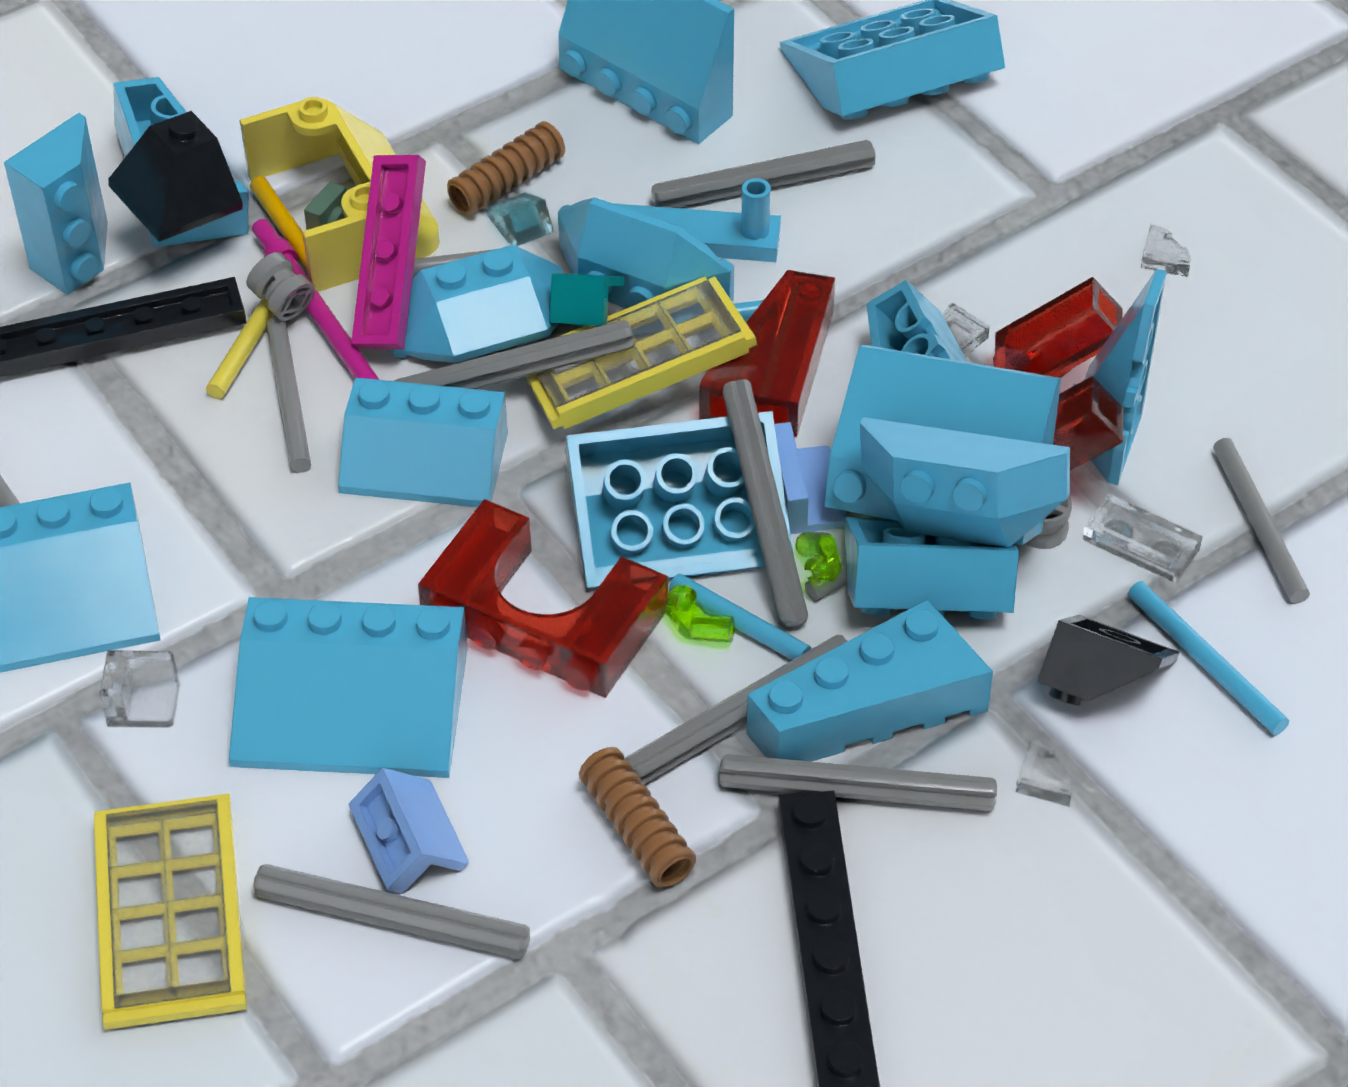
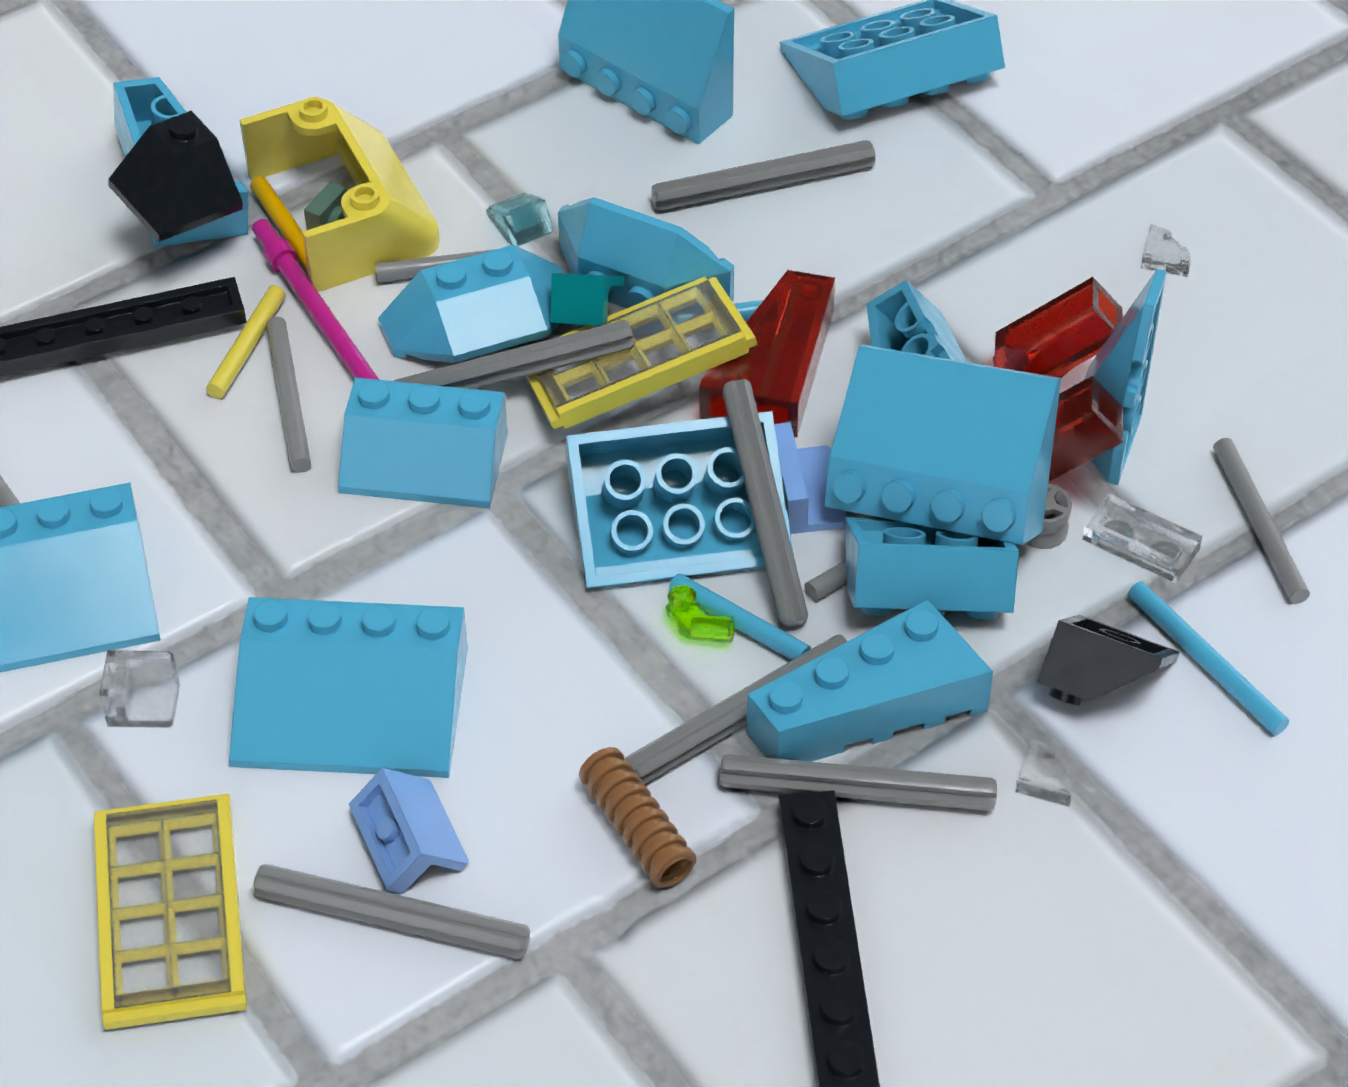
medium azure slope [4,113,108,295] -> none
light grey wheel [246,252,315,321] -> none
dark pink plate [351,155,426,350] -> none
clear red arch [418,499,668,698] -> none
medium nougat piece [447,121,565,216] -> none
medium azure piece [613,178,781,262] -> none
clear neon green arm [795,532,842,585] -> none
medium azure wedge [860,417,1070,548] -> none
clear tile [943,302,990,357] -> none

